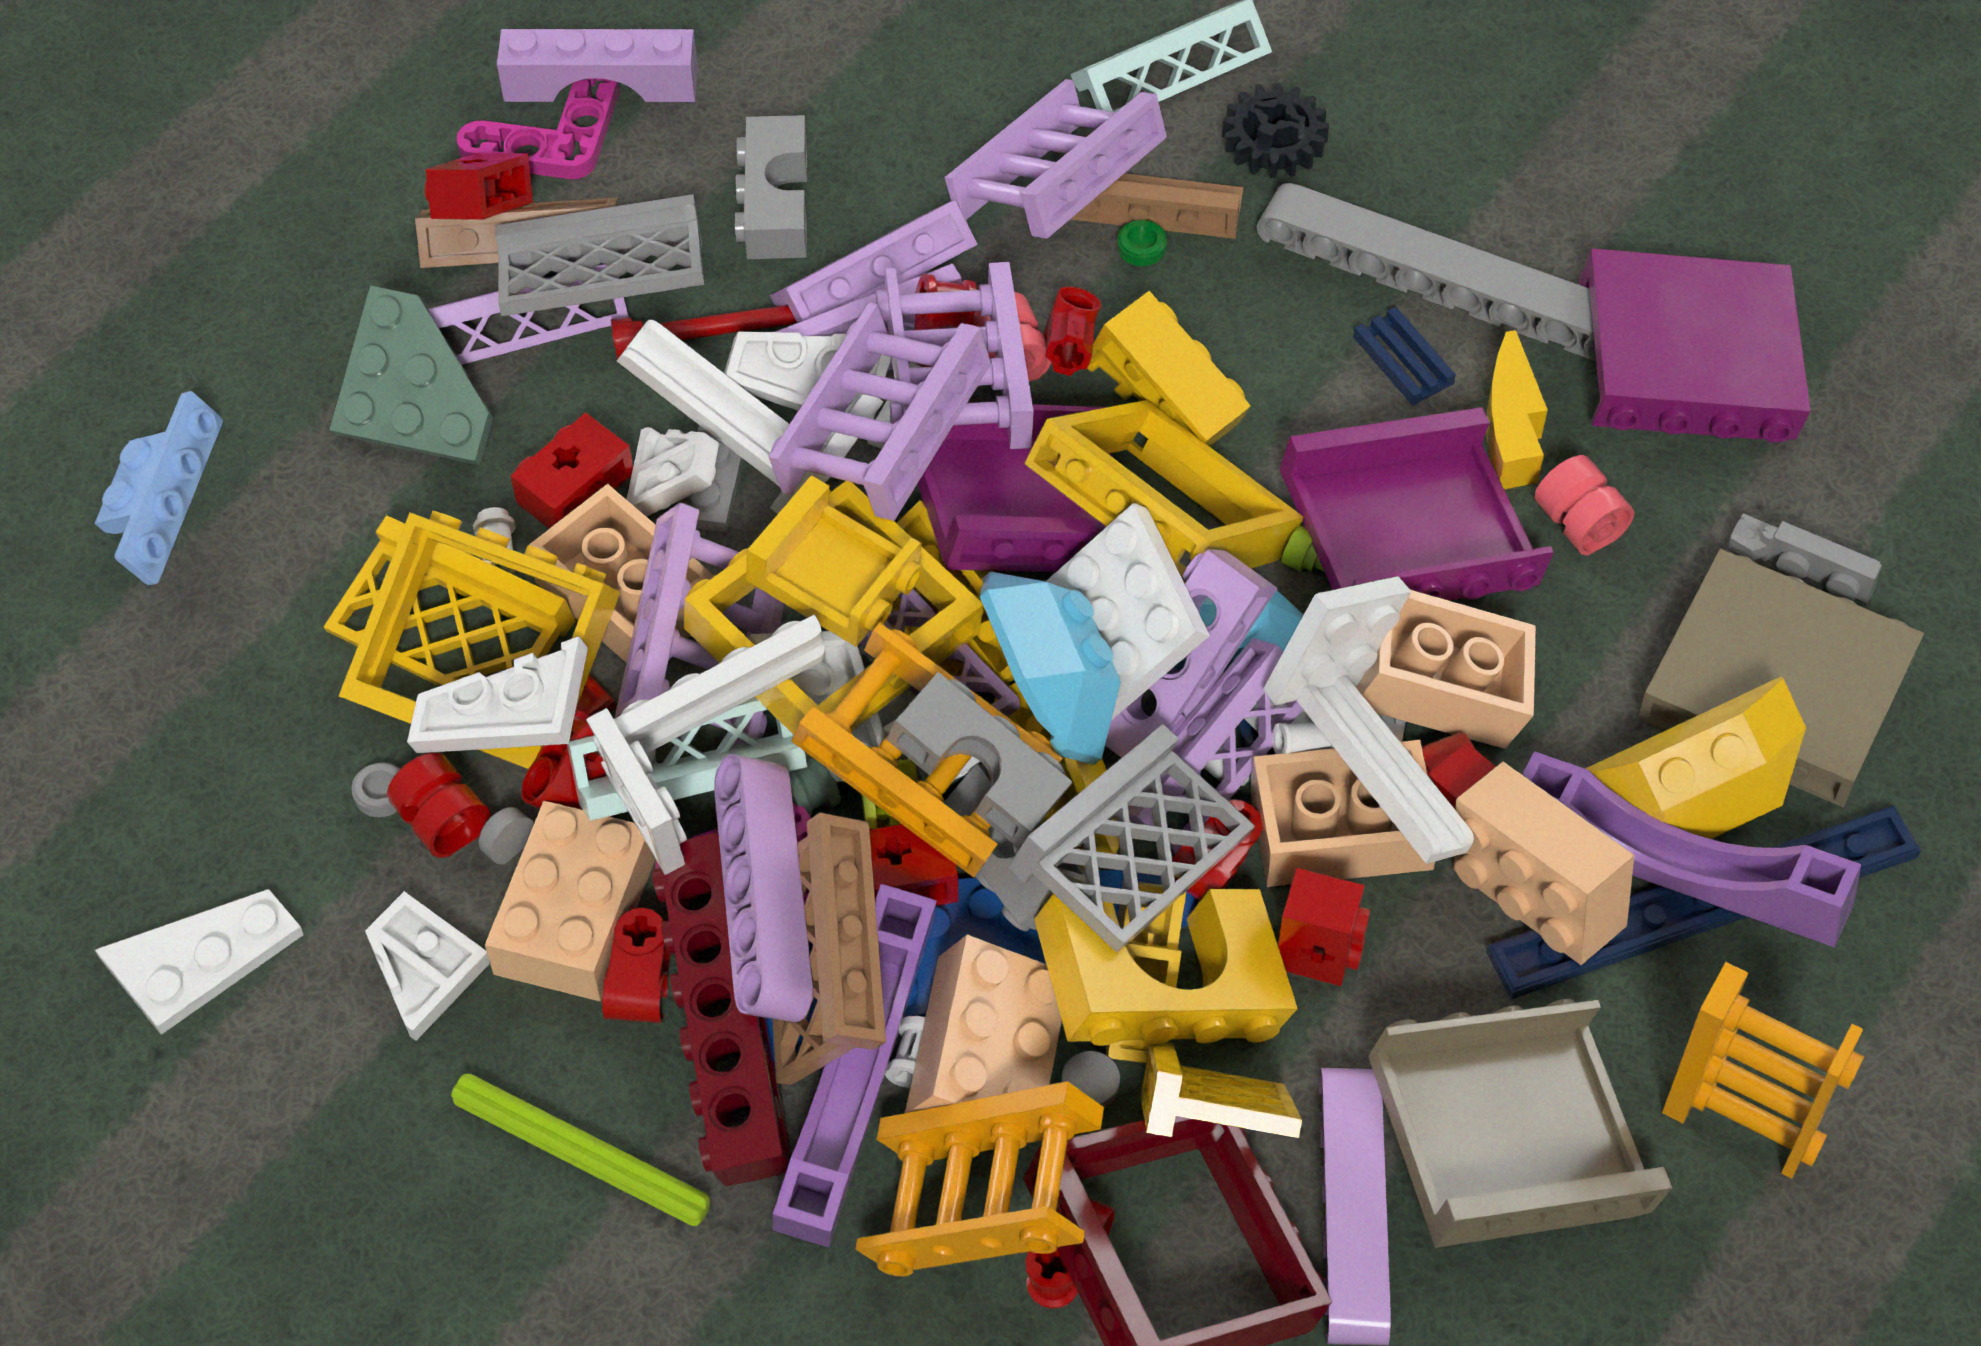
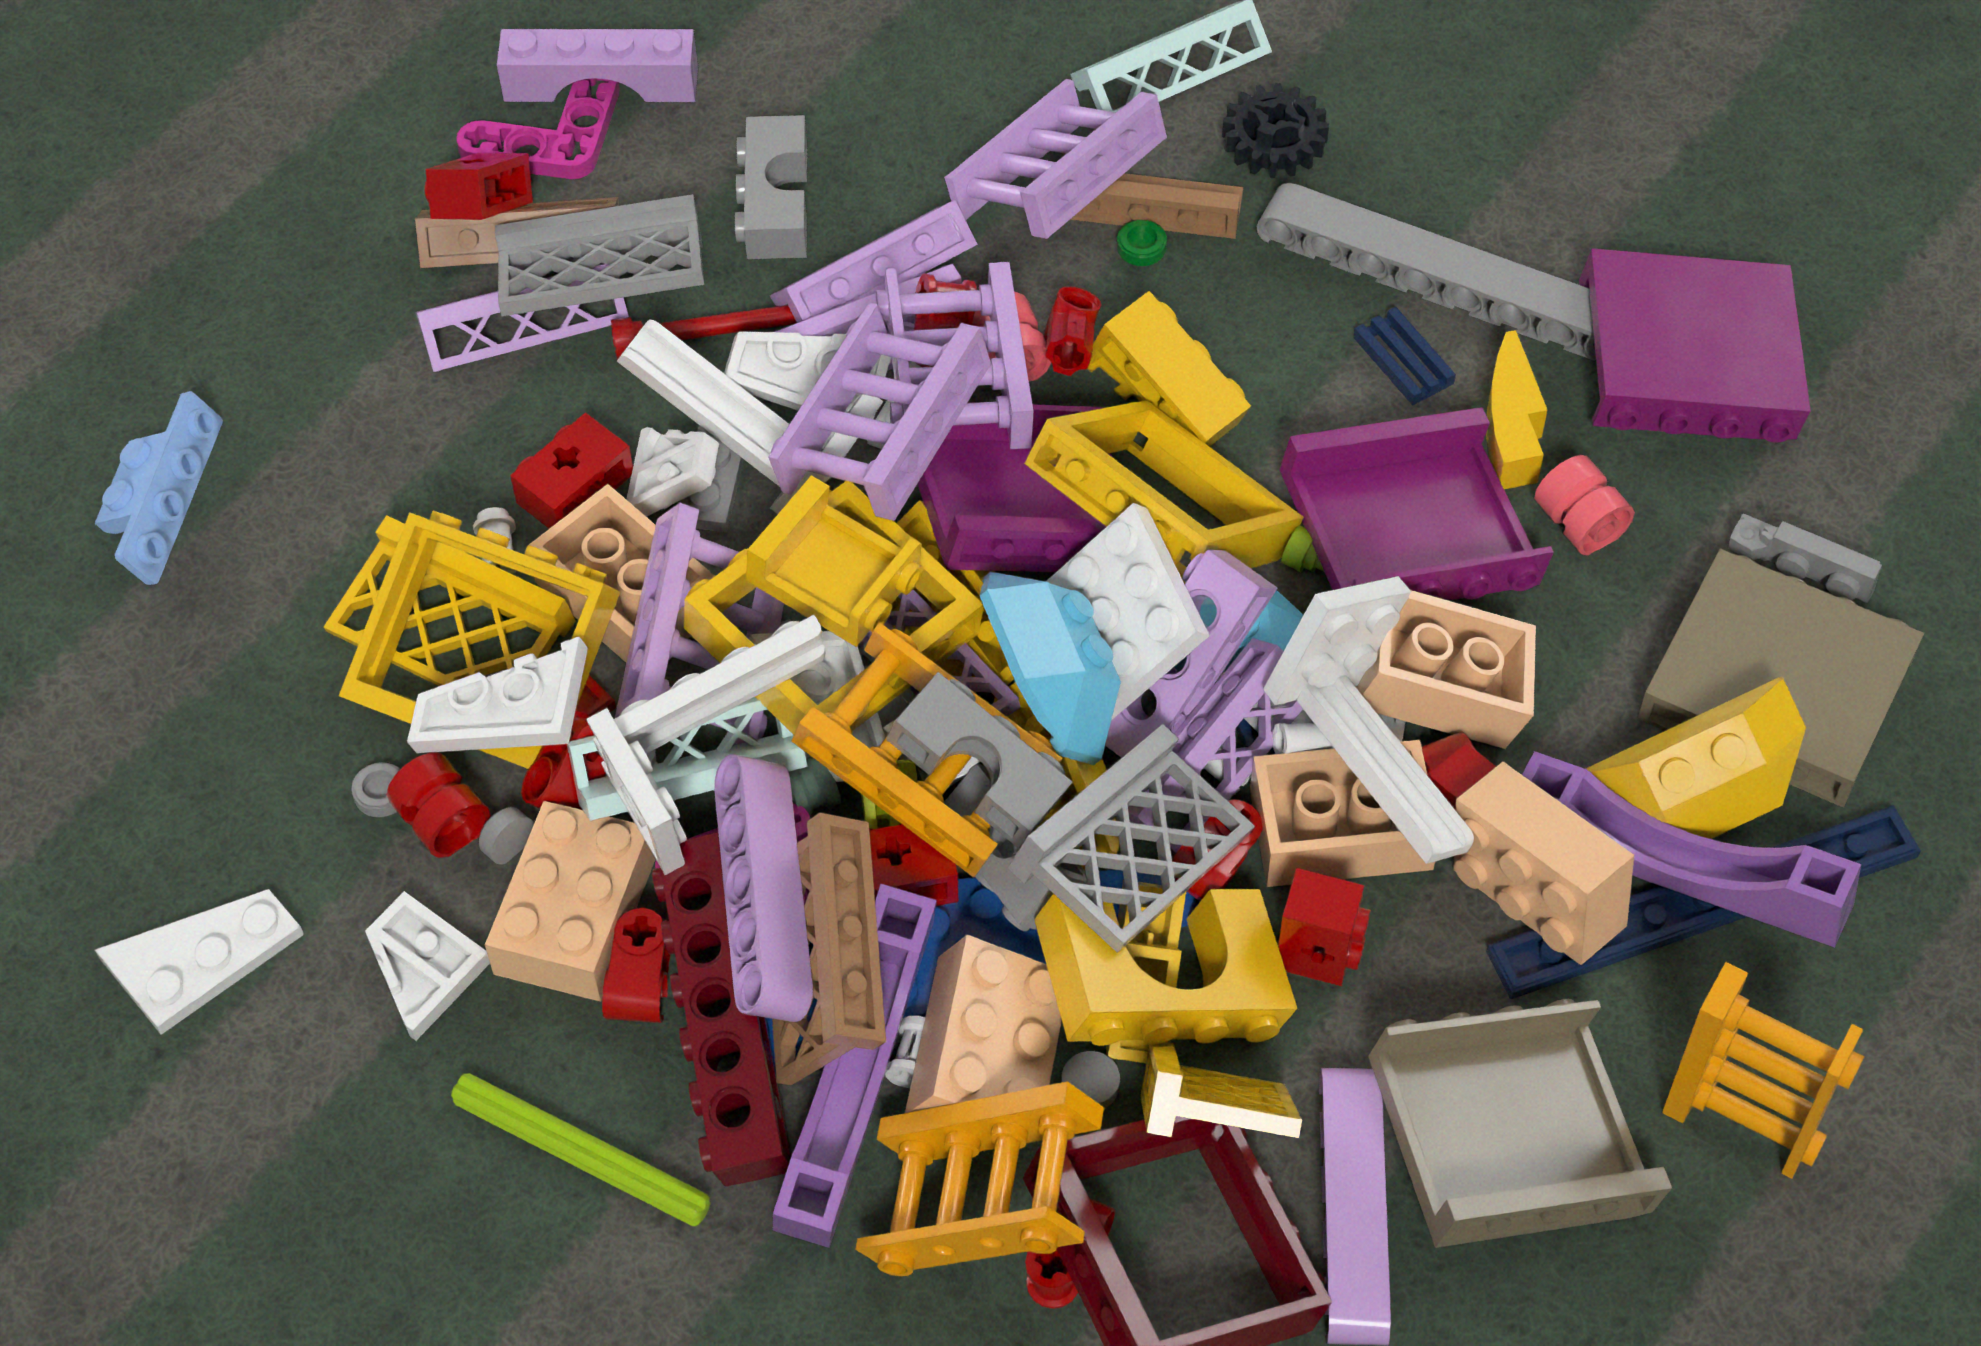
sand green plate [329,286,493,465] -> none

